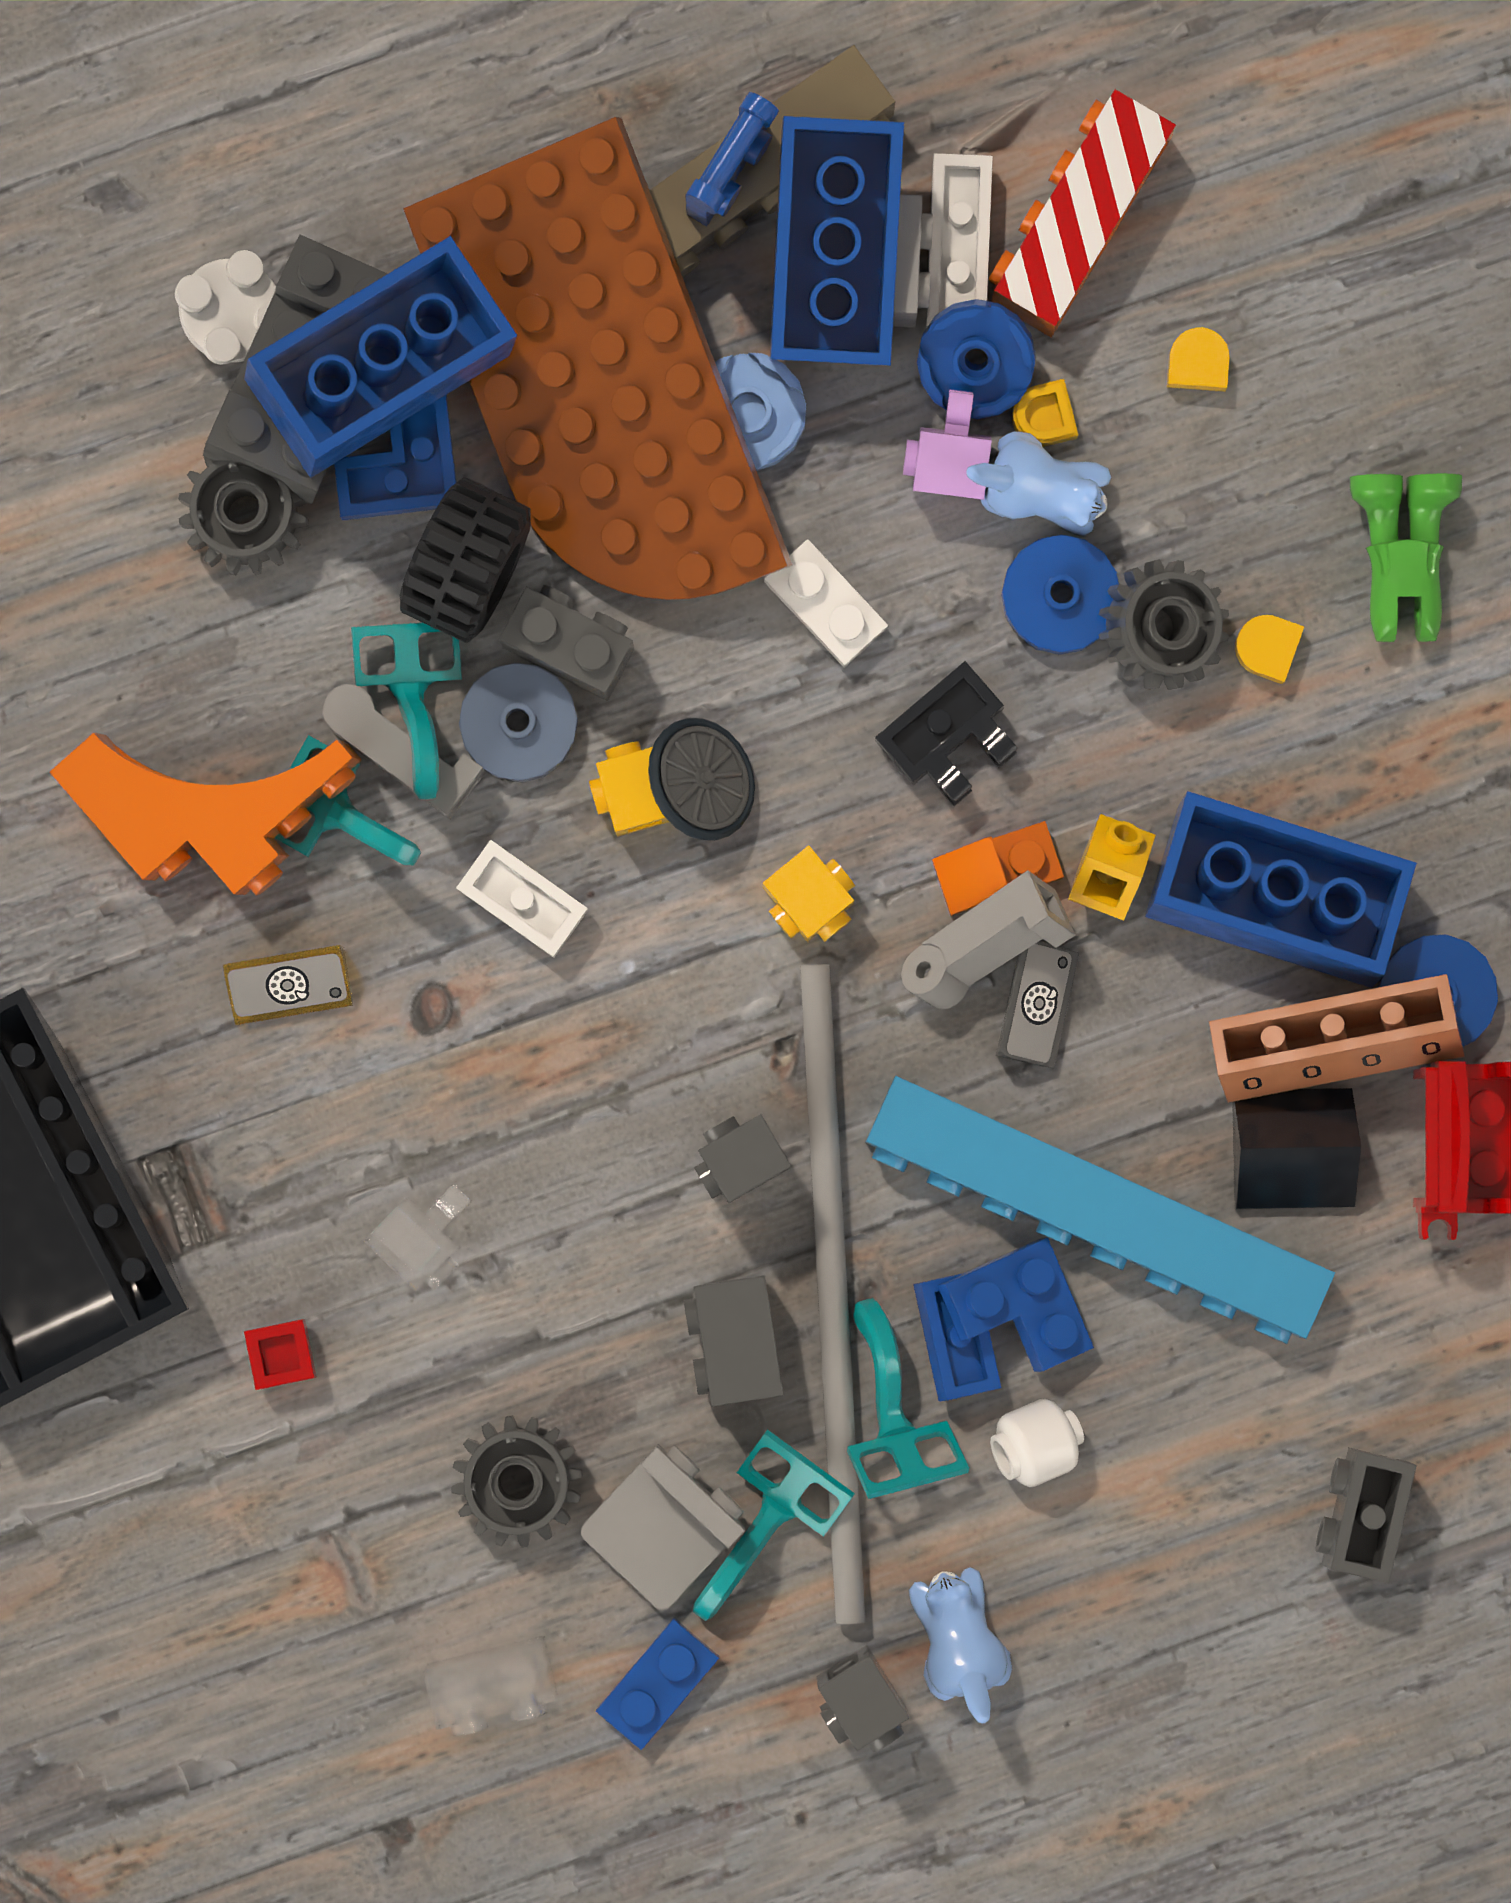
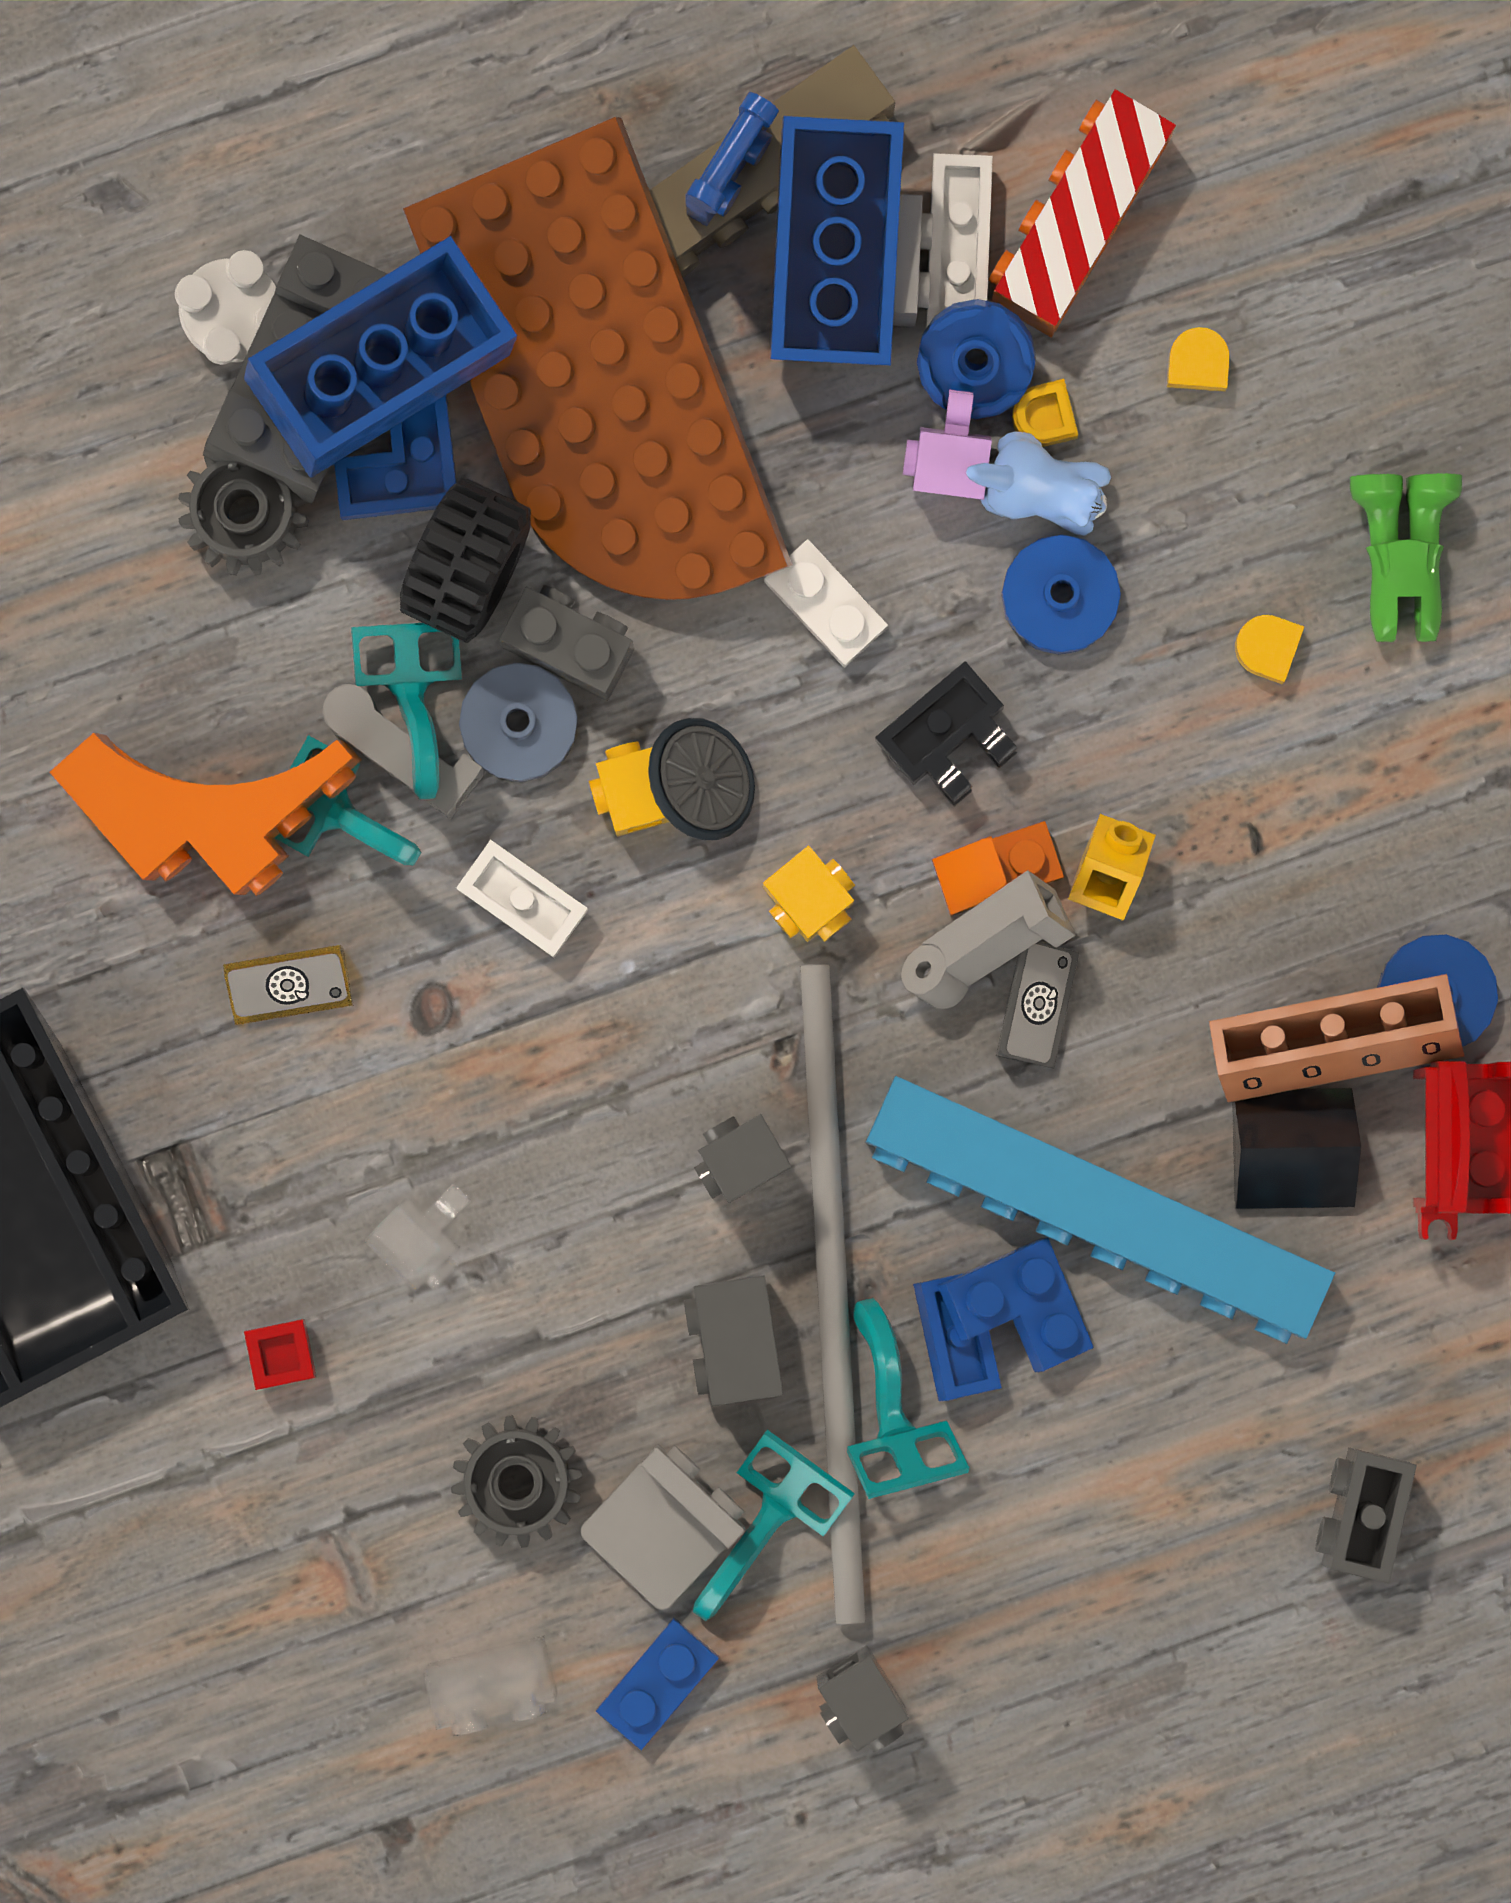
light blue tile [715,353,806,471] -> none
light blue animal [909,1567,1012,1724] -> none
white head [990,1399,1084,1487] -> none
dark grey gear [1099,559,1229,690] -> none
blue brick [1145,791,1417,988] -> none

